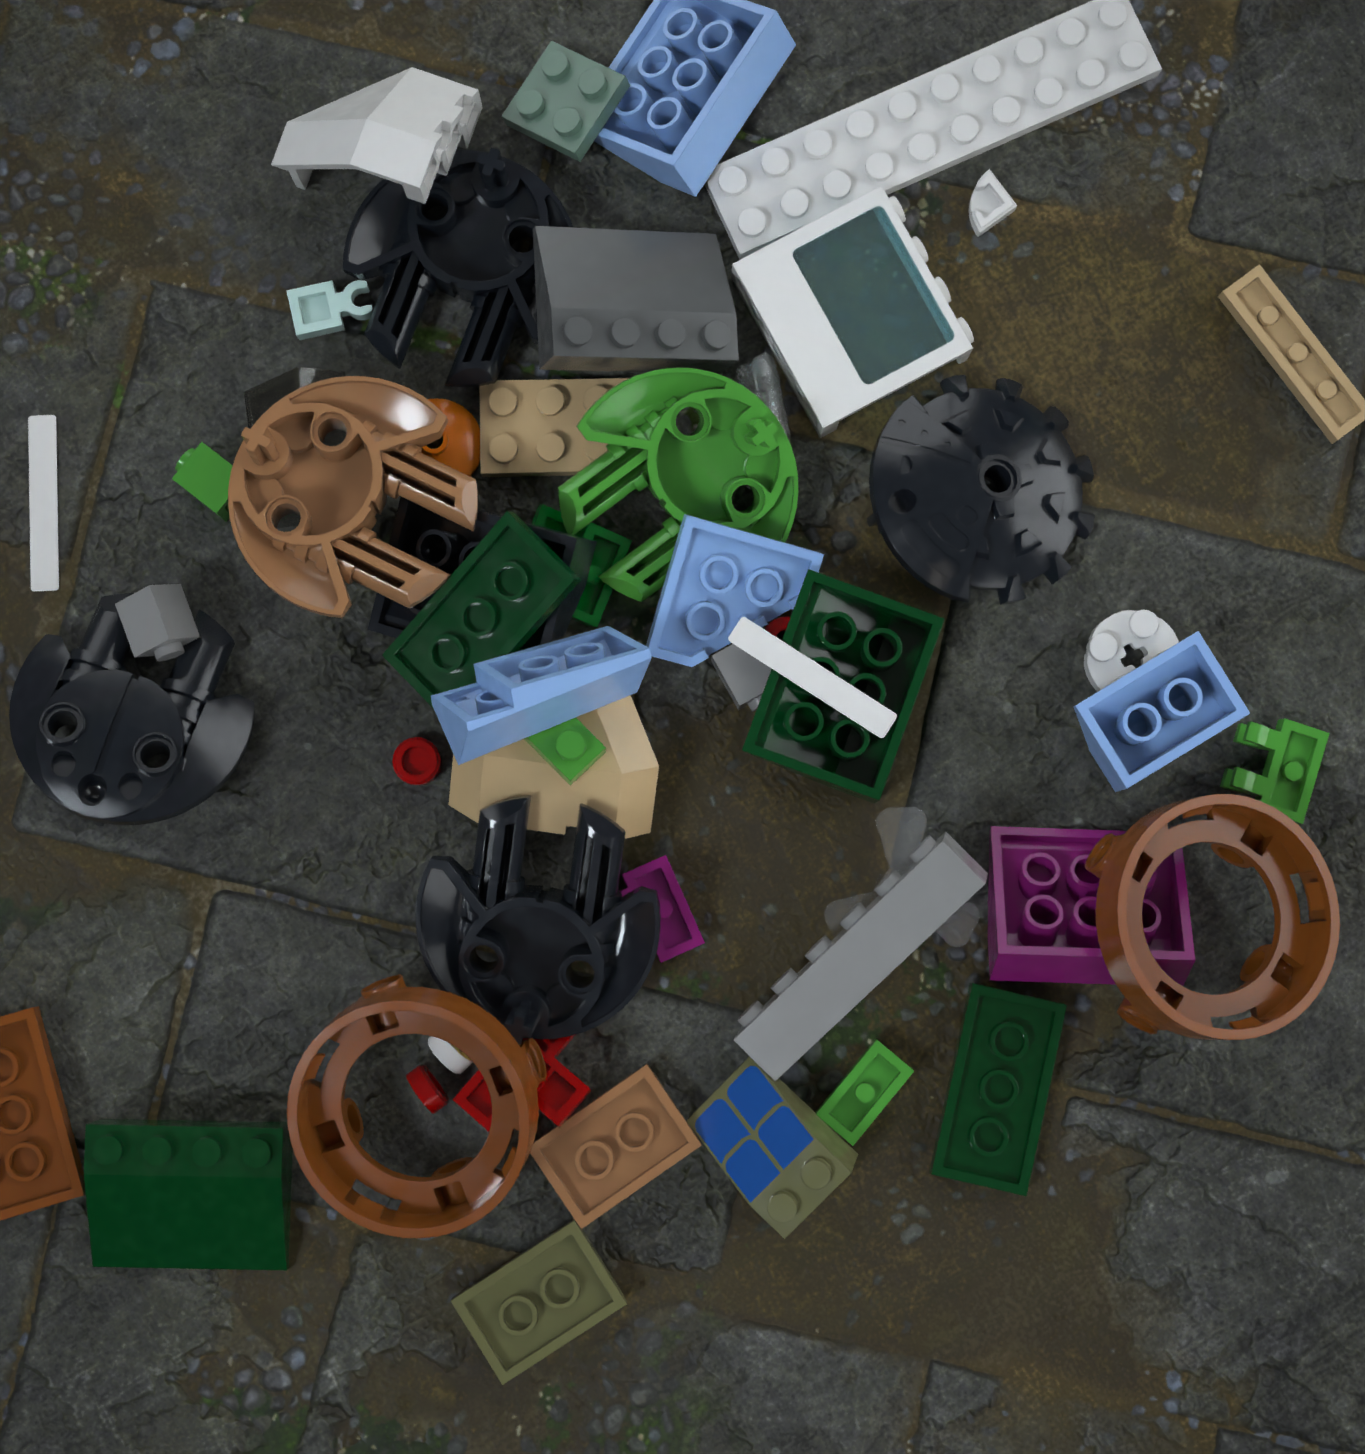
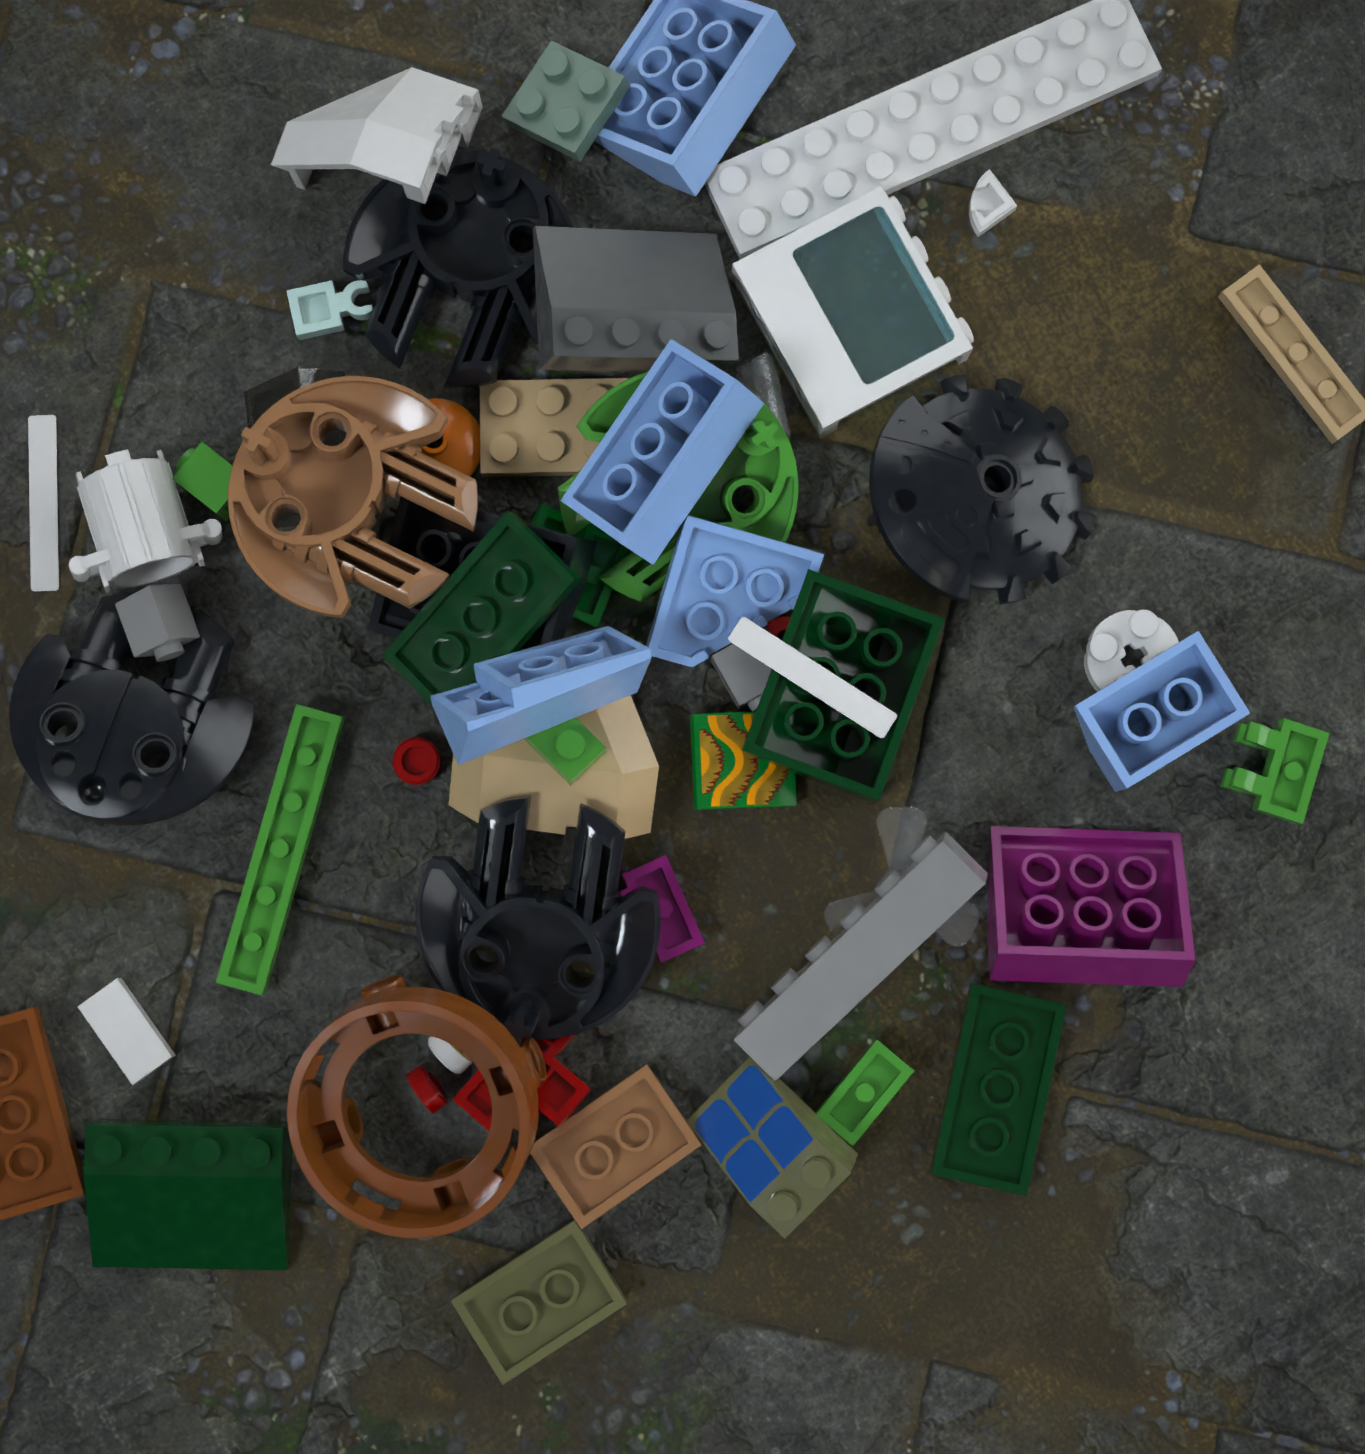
dark orange piece [1085,794,1340,1040] -> none
none -> white container [69,449,222,593]
none -> white tile [78,978,176,1085]
none -> bright green plate [216,704,345,996]
none -> light blue slope [560,339,764,565]
none -> slope [690,712,797,810]

